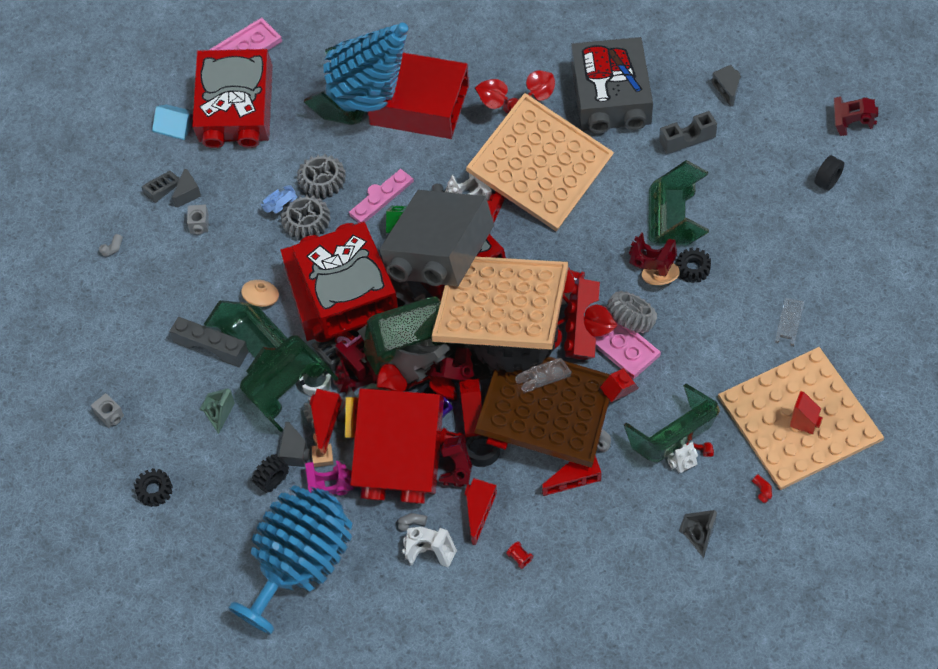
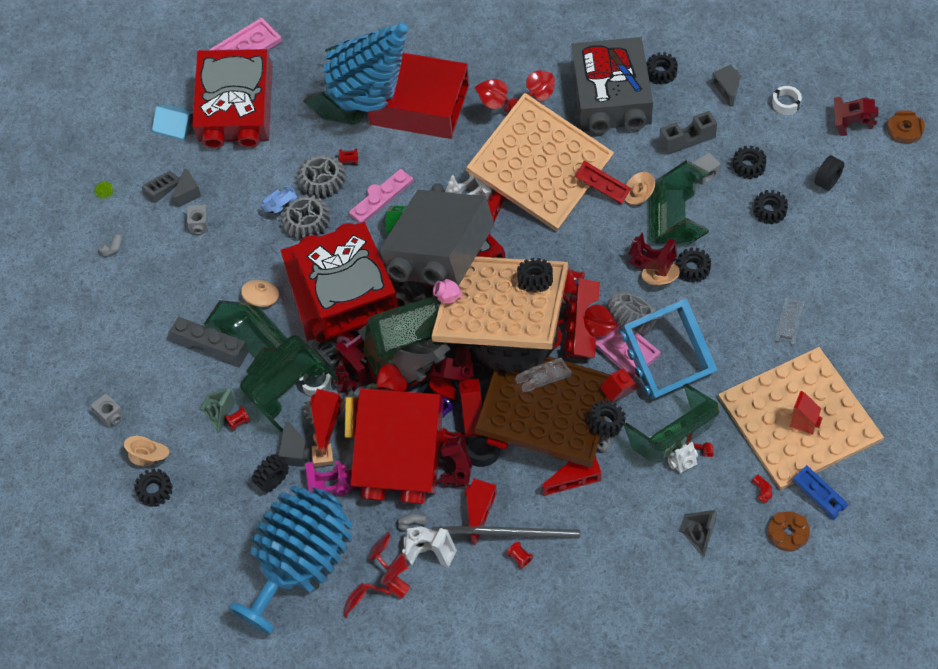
none -> clear neon green tile [95,181,114,199]
none -> light nougat piece [124,436,169,466]
none -> red bush [225,406,250,431]
none -> red bush [339,148,358,165]
none -> red plant [344,532,410,618]
none -> dark grey piece [431,526,580,538]
none -> bright pink rock [433,279,462,304]
none -> black tyre [517,258,553,293]
none -> red plate [575,160,631,204]
none -> black tyre [587,400,626,438]
none -> dark azure window [619,298,718,399]
none -> light nougat dish [625,172,655,205]
none -> black tyre [646,52,678,85]
none -> light grey brick [691,153,721,185]
none -> black tyre [733,145,767,179]
none -> black tyre [753,190,788,225]
none -> dark orange plate [768,511,810,552]
none -> white piece [772,86,802,115]
none -> blue plate [791,465,848,520]
none -> dark orange plate [887,110,925,143]

